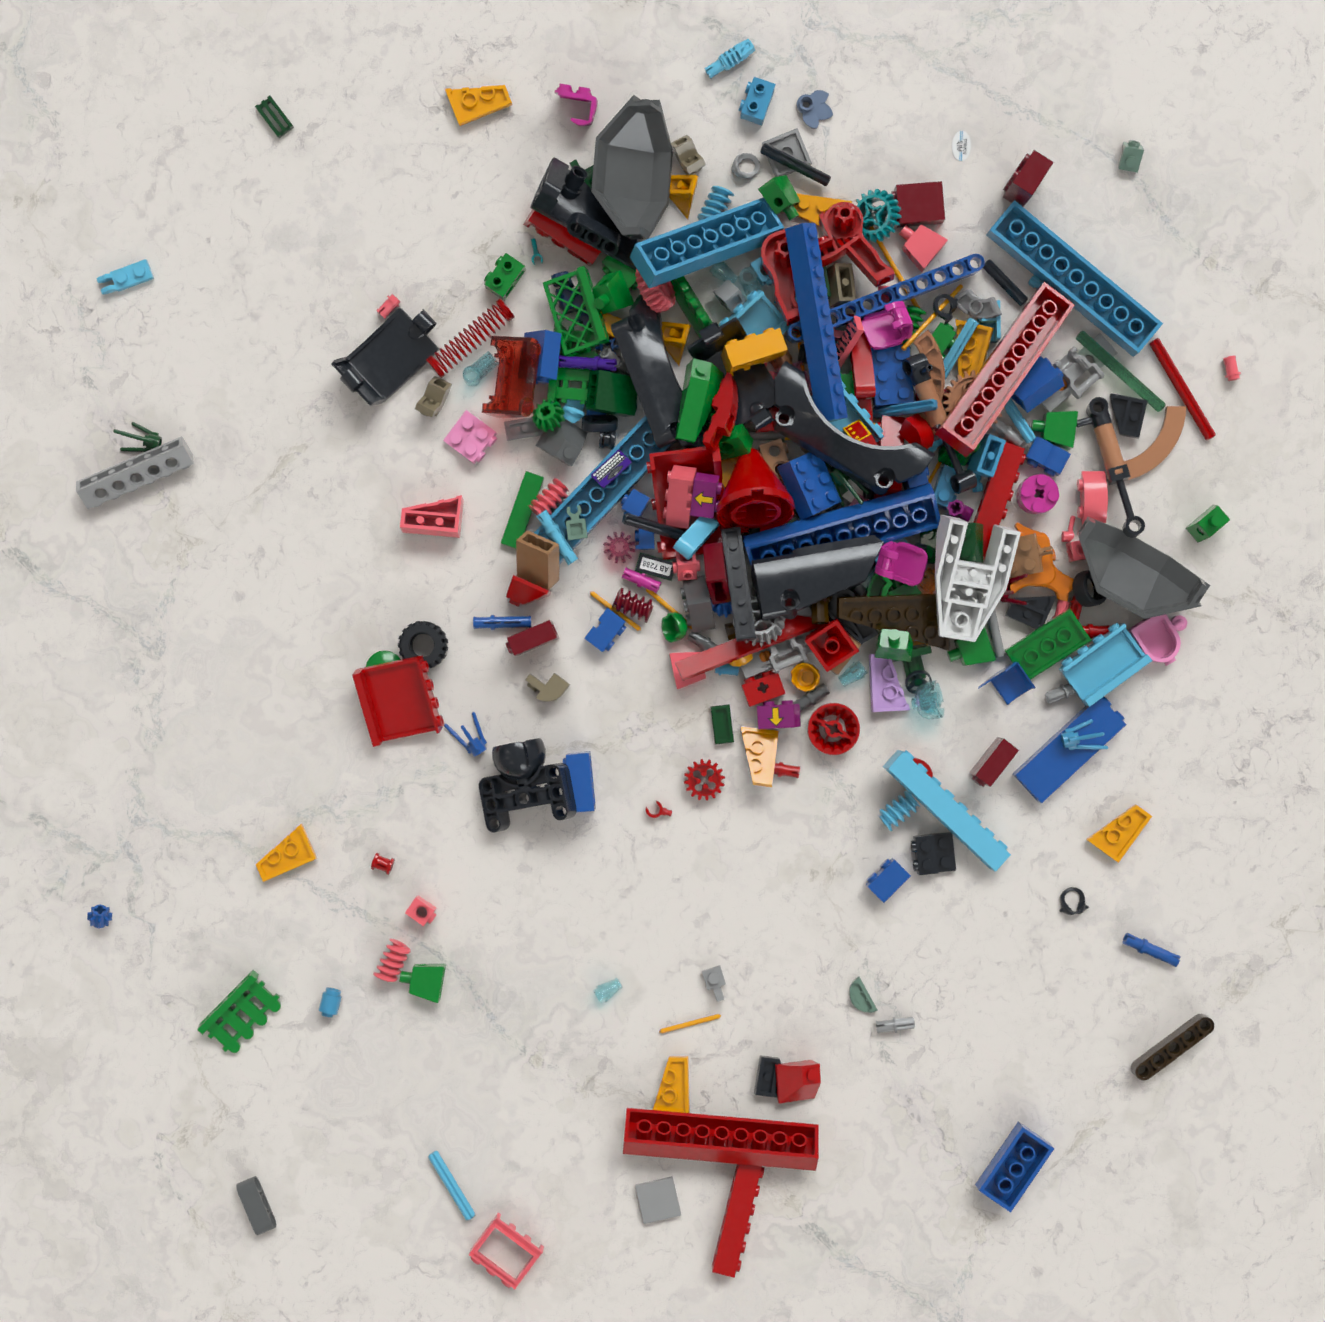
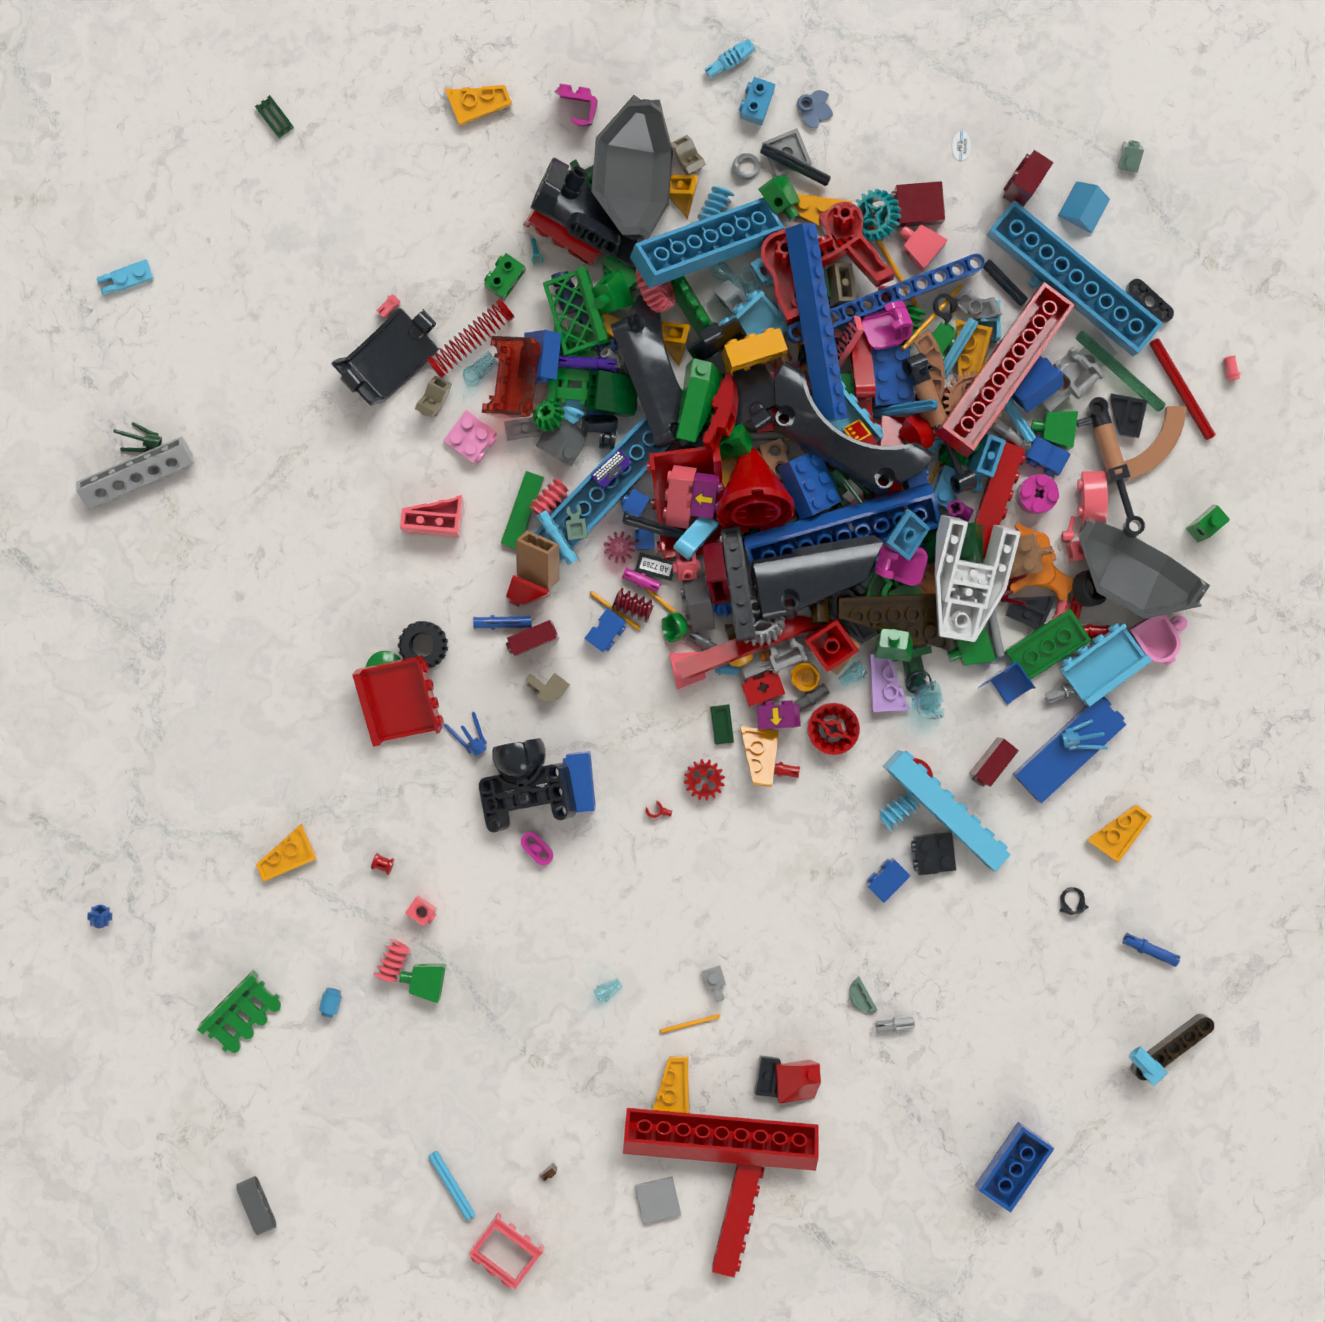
none -> dark pink plate [521,832,553,865]
none -> reddish brown tile [539,1163,557,1181]
none -> dark azure slope [883,509,930,561]
none -> dark azure slope [1058,181,1110,234]
none -> black beam [1126,279,1174,323]
none -> medium azure piece [1128,1046,1168,1086]

